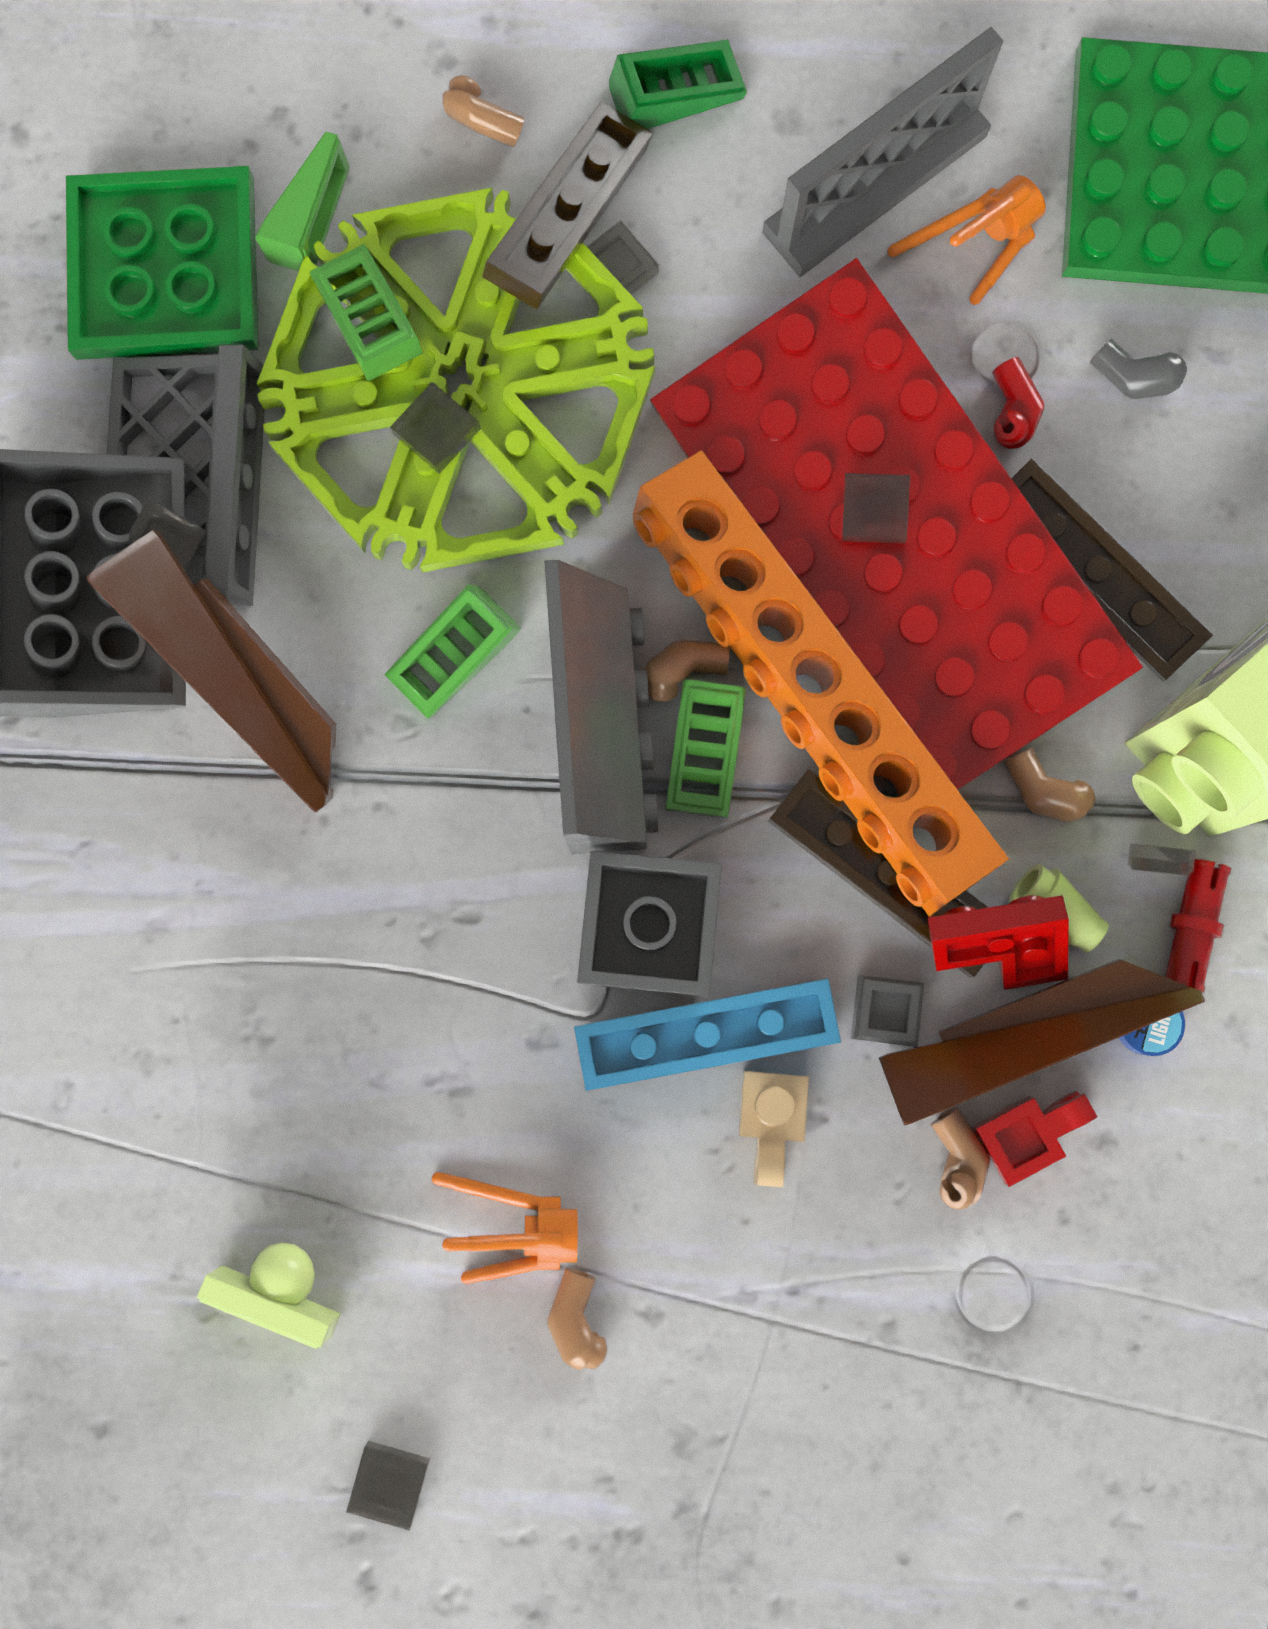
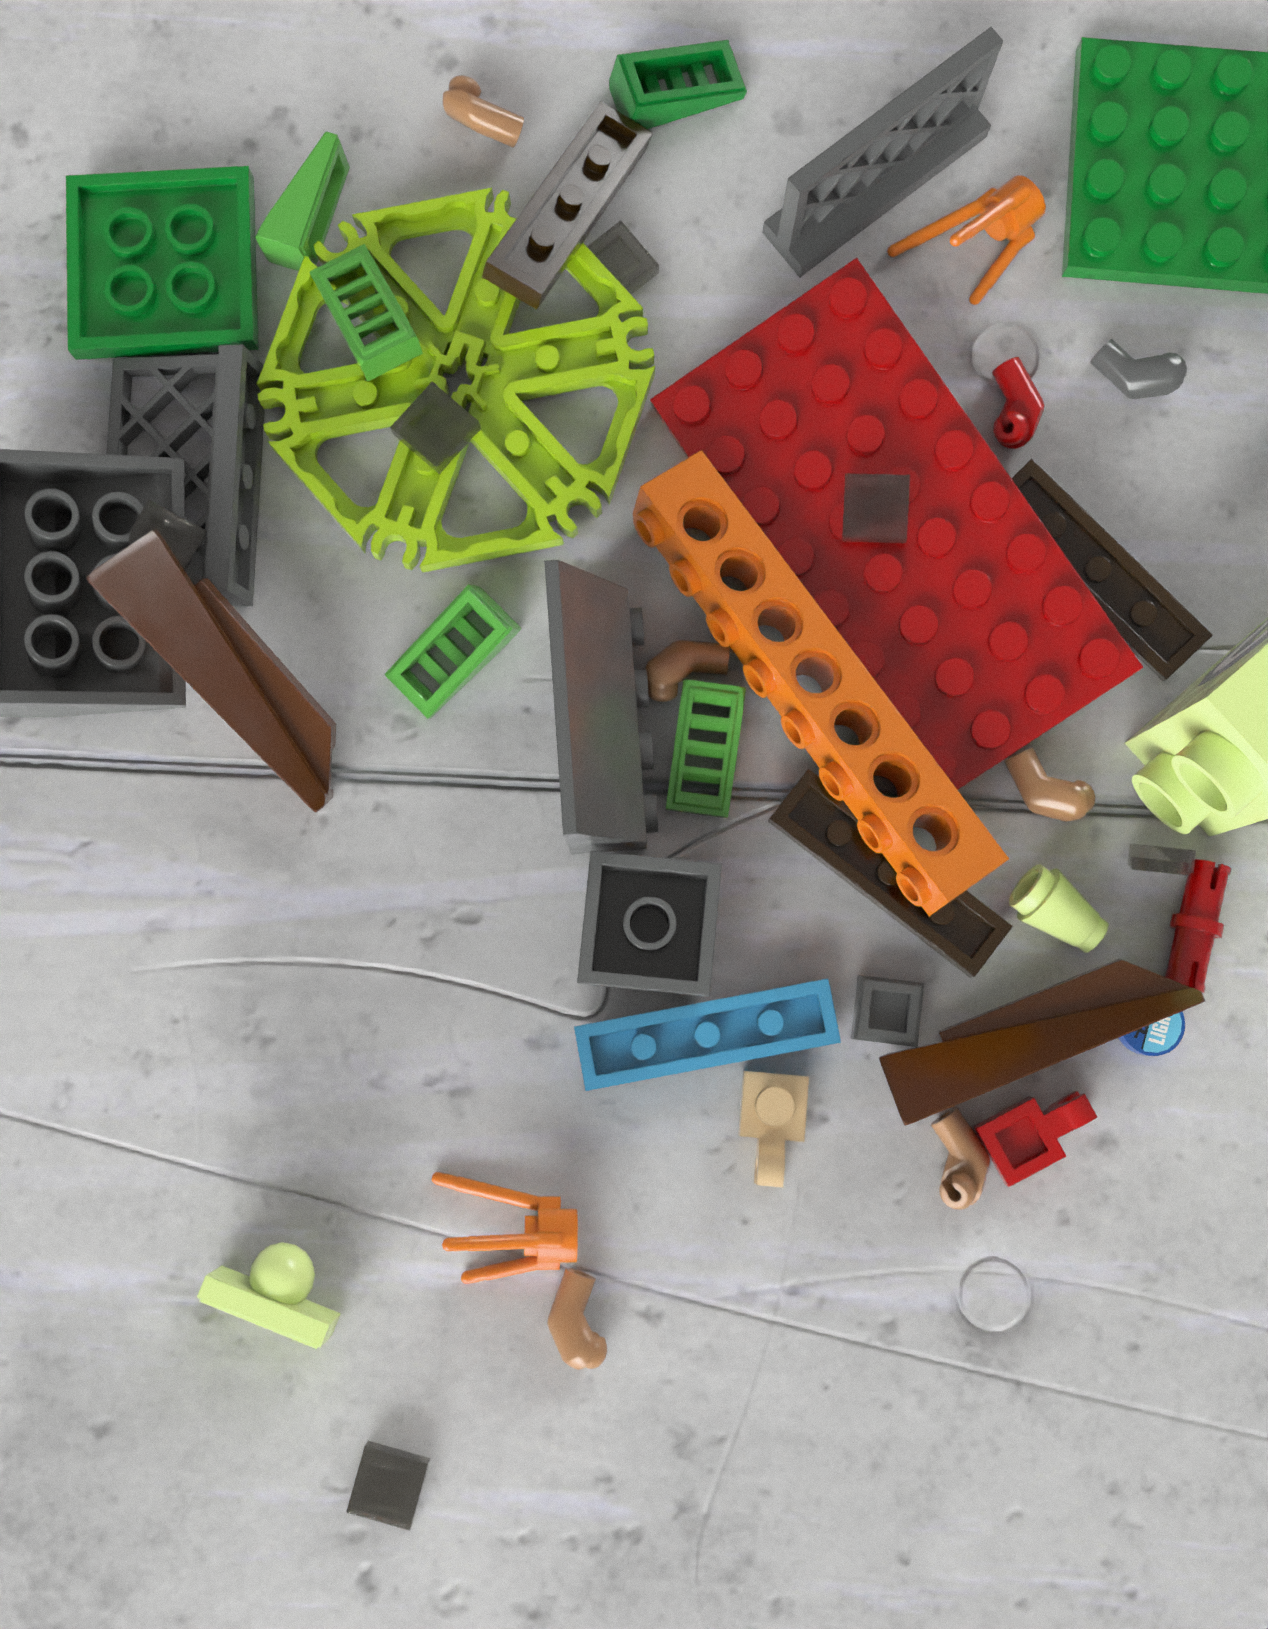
red plate [928,895,1069,990] -> none

